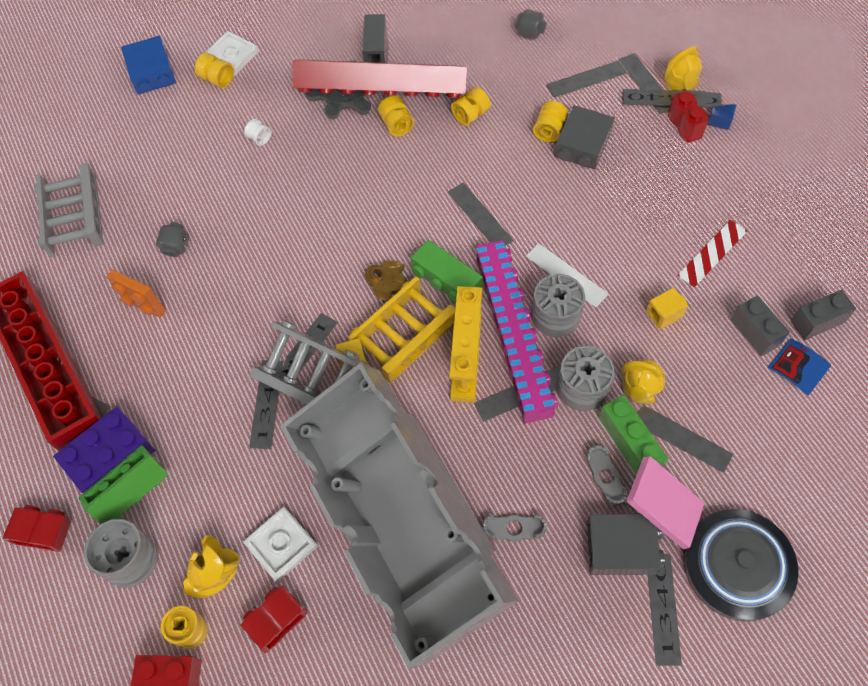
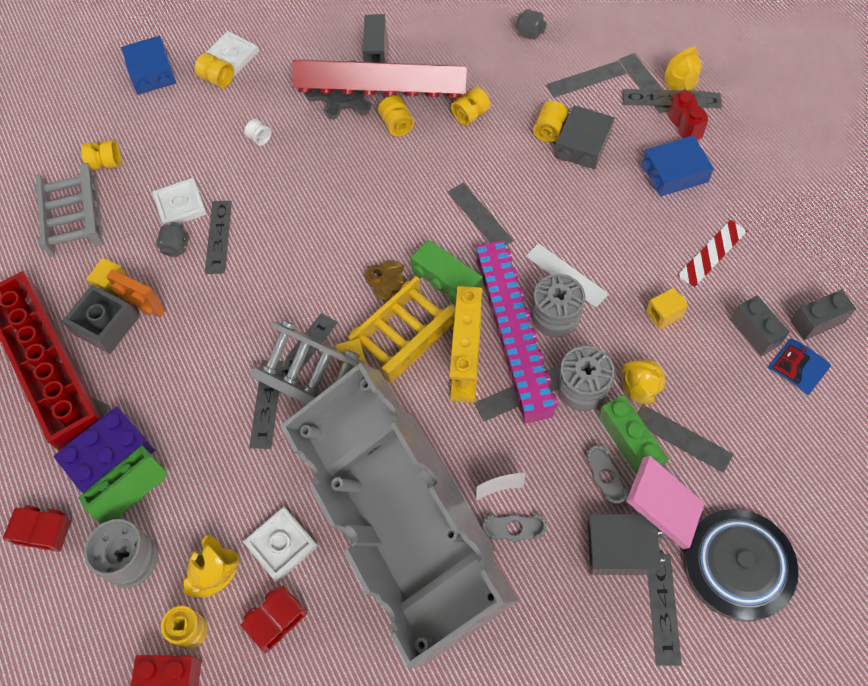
blue slope [707,104,737,130] -> none
none -> dark grey brick [62,285,139,354]
none -> yellow wheel [81,140,121,171]
none -> yellow brick [86,258,128,296]
none -> white tile [152,177,207,225]
none -> flat silver sticker [205,201,232,274]
none -> white sticker [476,473,526,500]
none -> blue brick [641,135,714,197]

